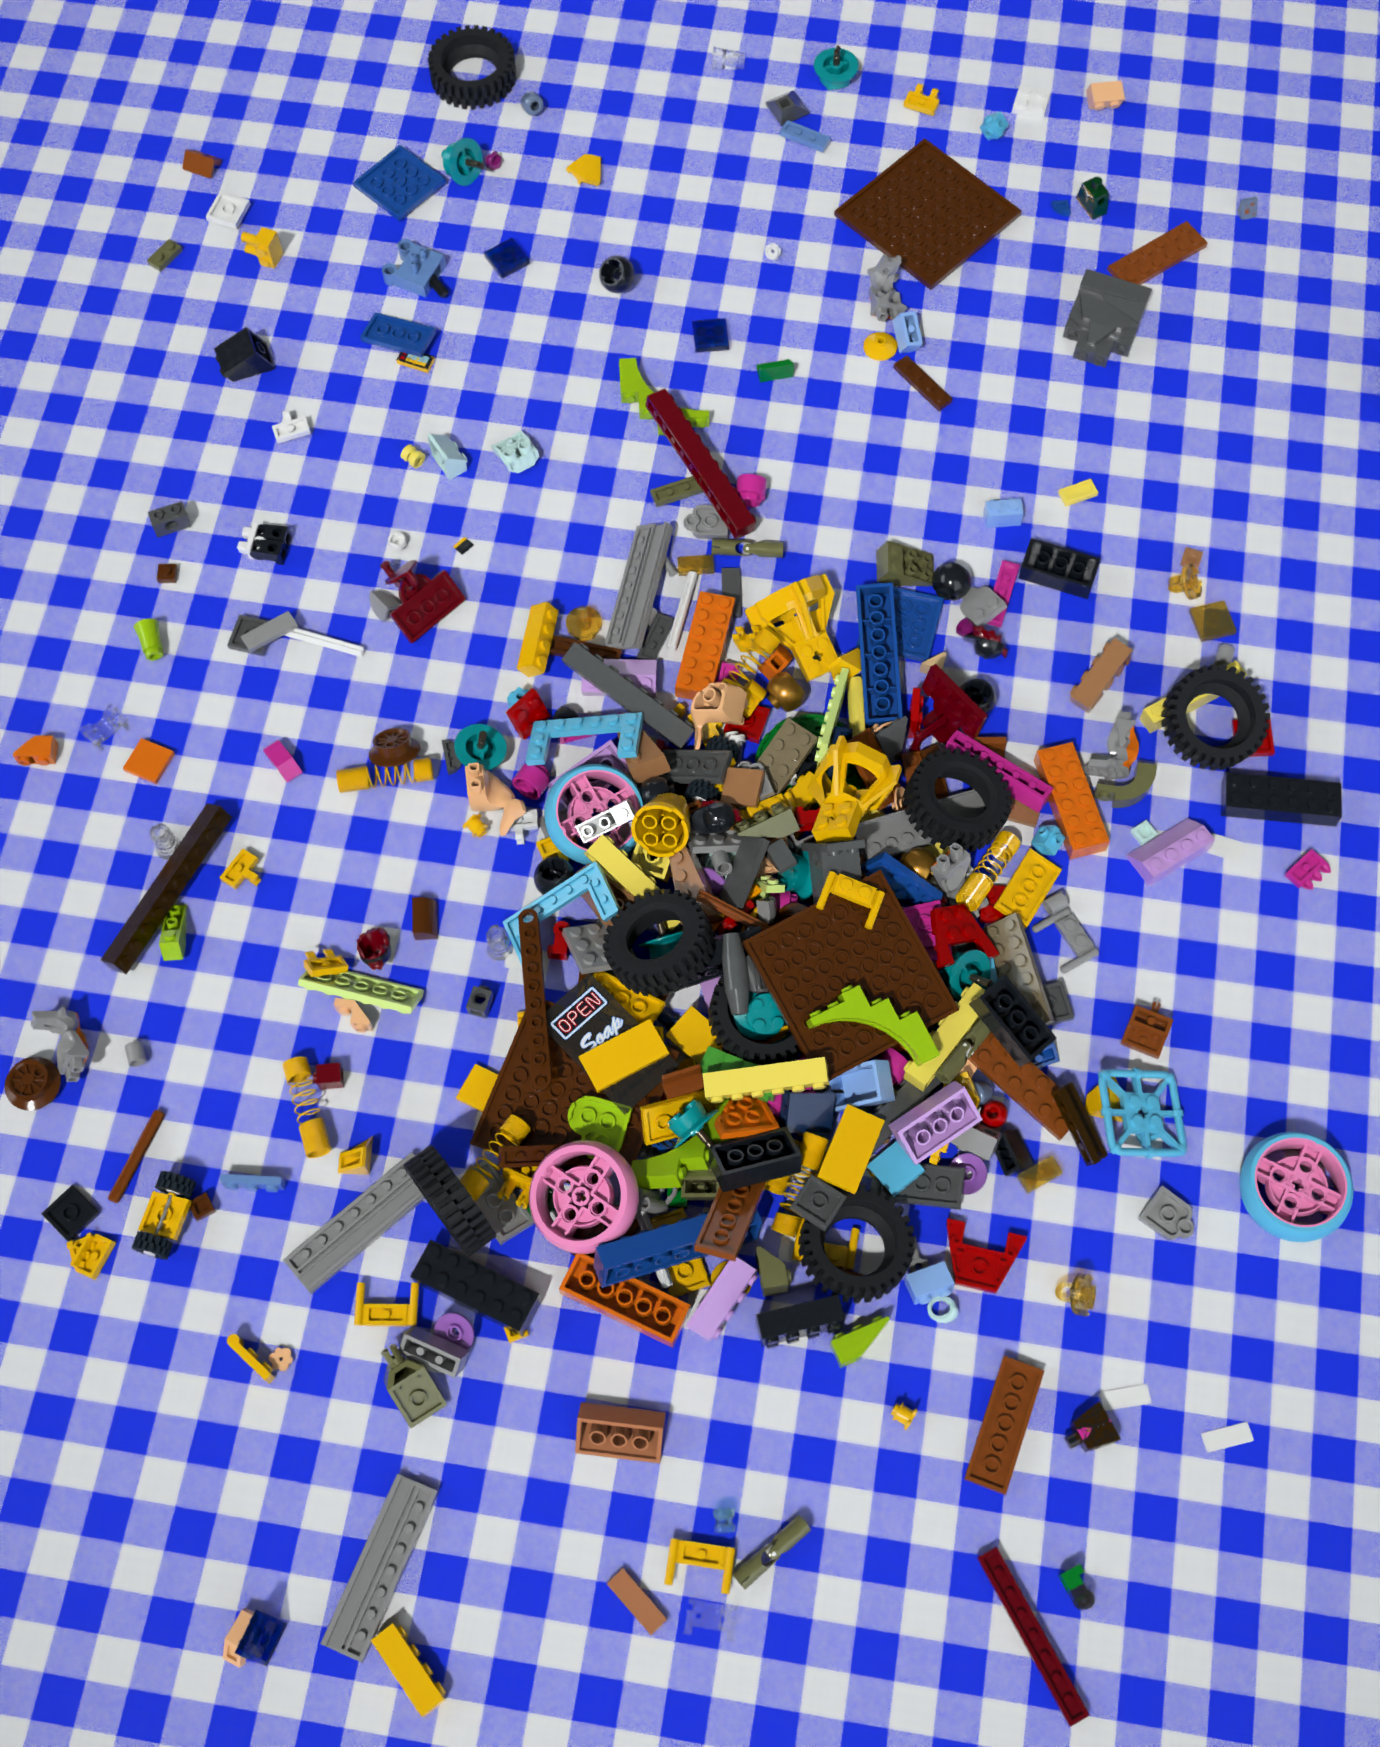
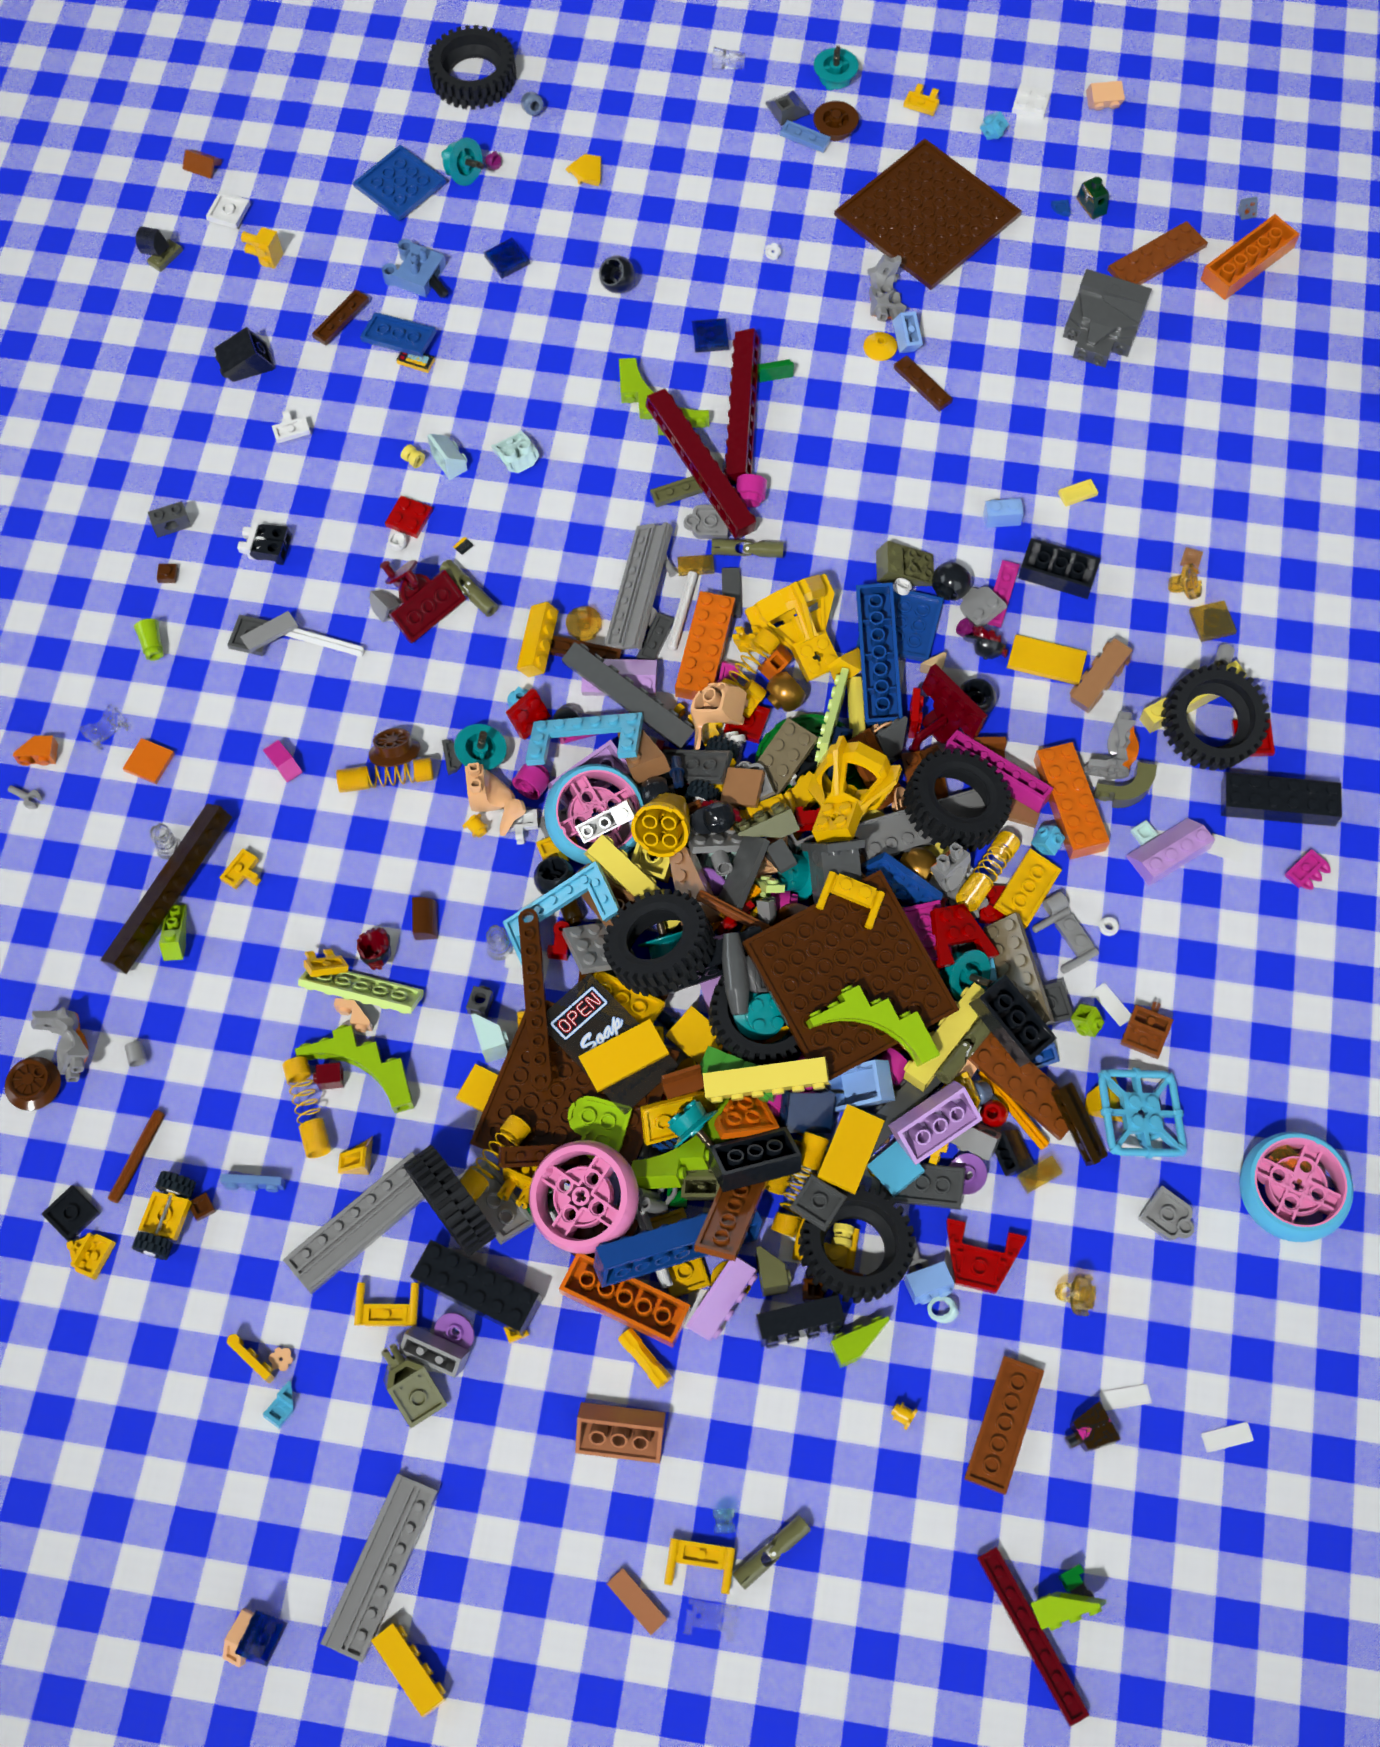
none -> light grey bar [8,785,43,809]
none -> black brick [136,226,170,256]
none -> medium azure slope [263,1381,293,1429]
none -> lime arch [295,1025,414,1113]
none -> reddish brown plate [312,289,369,345]
none -> red plate [385,496,433,538]
none -> olive piece [439,560,498,617]
none -> light aqua slope [471,1013,510,1063]
none -> dark brown brick [560,899,584,926]
none -> yellow axle [618,1327,672,1389]
none -> dark blue axle [670,756,685,789]
none -> dark red brick [724,328,760,485]
none -> reddish brown brick [802,1278,824,1302]
none -> reddish brown wheel [813,101,859,141]
none -> light yellow wheel [831,1223,854,1248]
none -> white tile [893,578,912,595]
none -> light orange axle [978,1071,1049,1150]
none -> yellow tile [1007,634,1087,686]
none -> lime slope [1030,1591,1107,1631]
none -> lime brick [1070,1003,1105,1037]
none -> white sticker [1091,983,1131,1026]
none -> white plate [1099,917,1119,936]
none -> orange brick [1201,214,1300,300]
none -> clear yellow plate [1268,1145,1312,1184]

